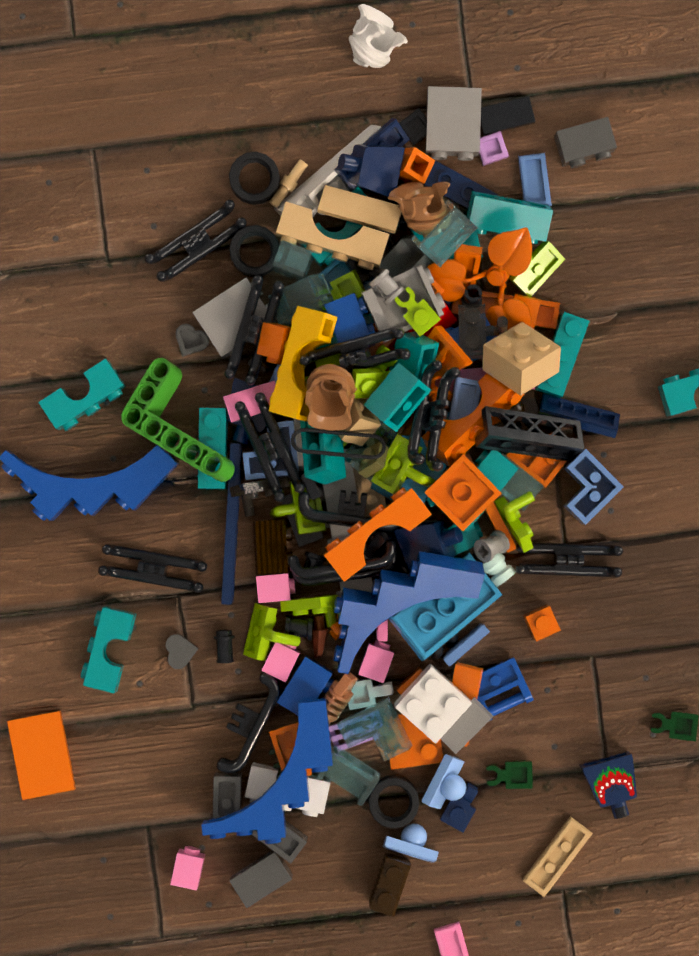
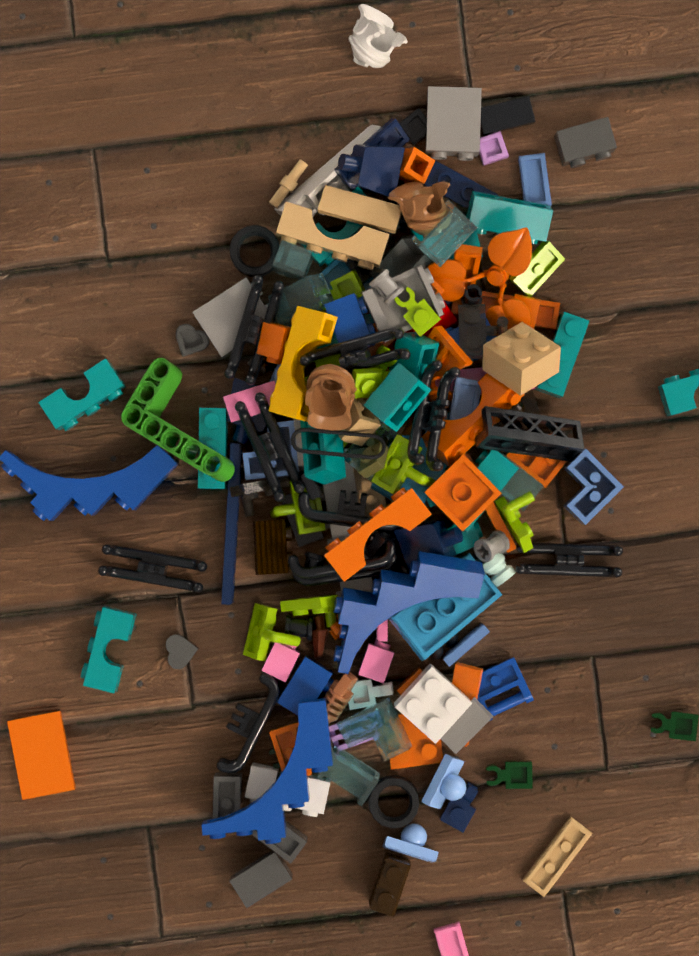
black piece [144,200,247,282] -> none
bright pink brick [170,846,205,890] -> none
black pin [213,629,235,663] -> none
black tyre [229,152,280,205] -> none
bright pink brick [256,573,296,603] -> none
orange brick [523,605,561,642] -> none
dark blue plate [538,394,620,438] -> none
dark blue torso [580,751,637,819] -> none

